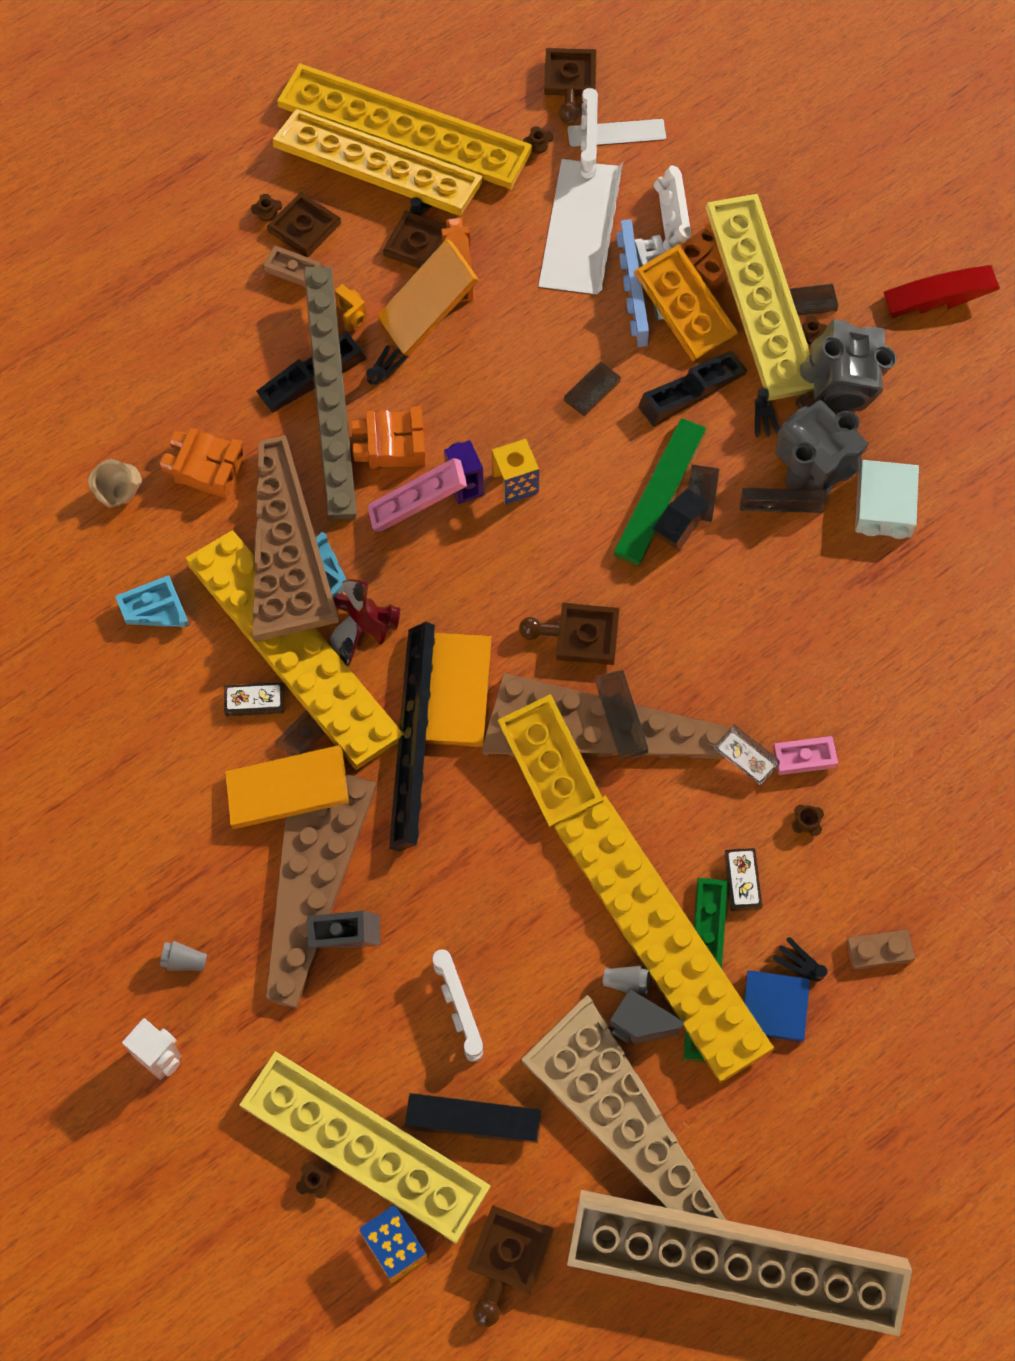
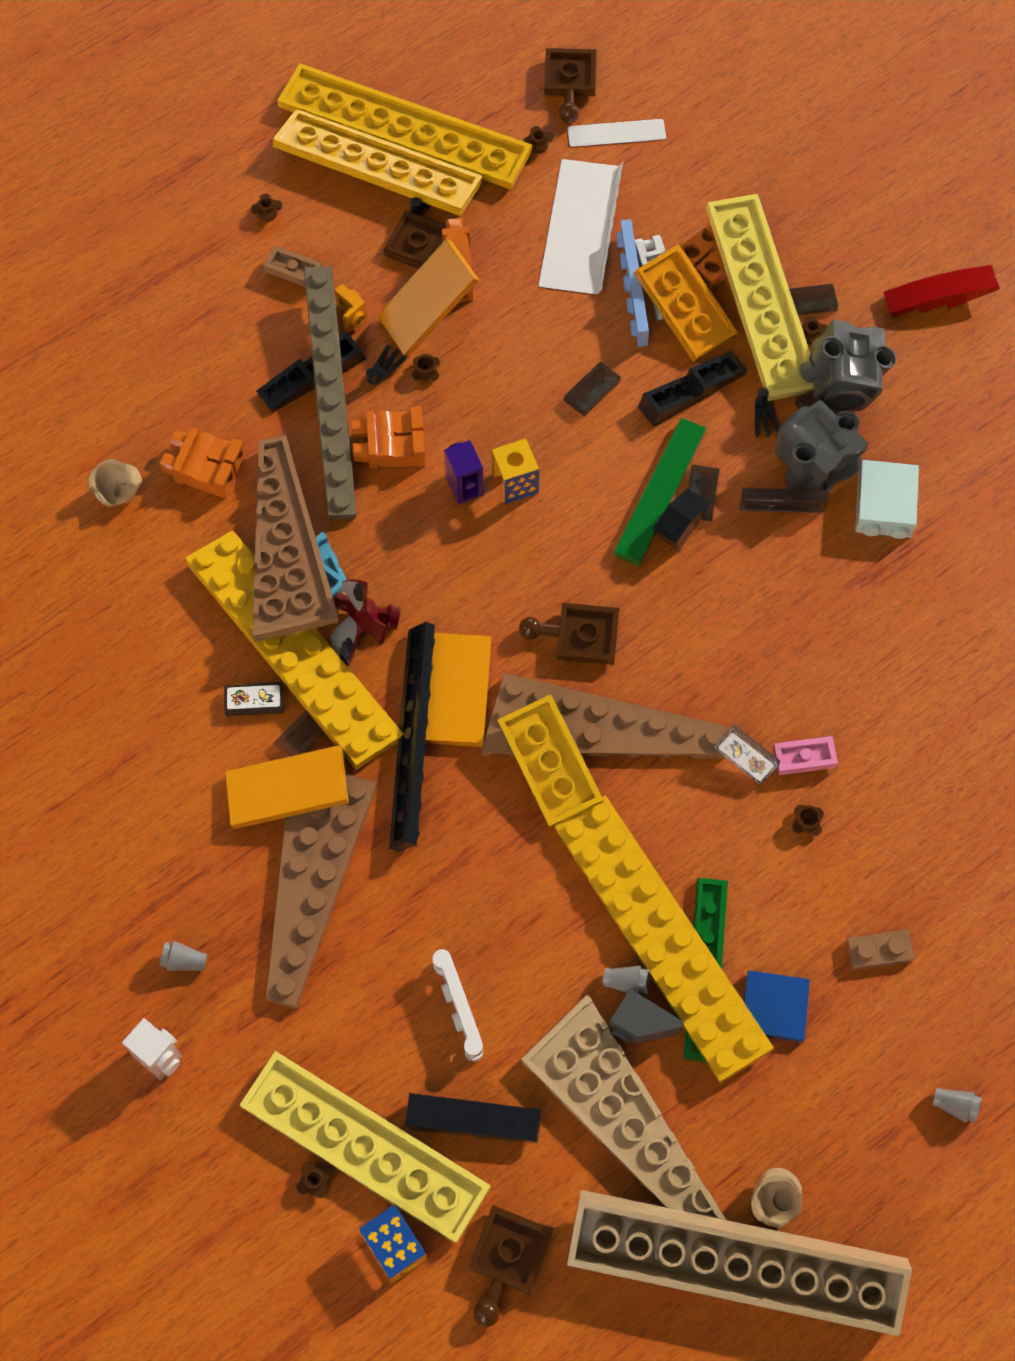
medium azure wing [115,575,190,627] -> none
reddish brown tile [267,192,341,257] -> none
dark grey slope [308,911,380,948] -> none
bright pink plate [367,458,467,532] -> none
white plate [580,88,598,179] -> none
clear smoke tile [595,670,648,760] -> none
white plate [654,165,691,251] -> none
tile [724,848,762,911] -> none
black piece [773,937,828,982] -> none
none -> reddish brown plate [412,354,440,381]
none -> tan hair [751,1168,802,1228]
none -> light grey cone [932,1087,982,1123]

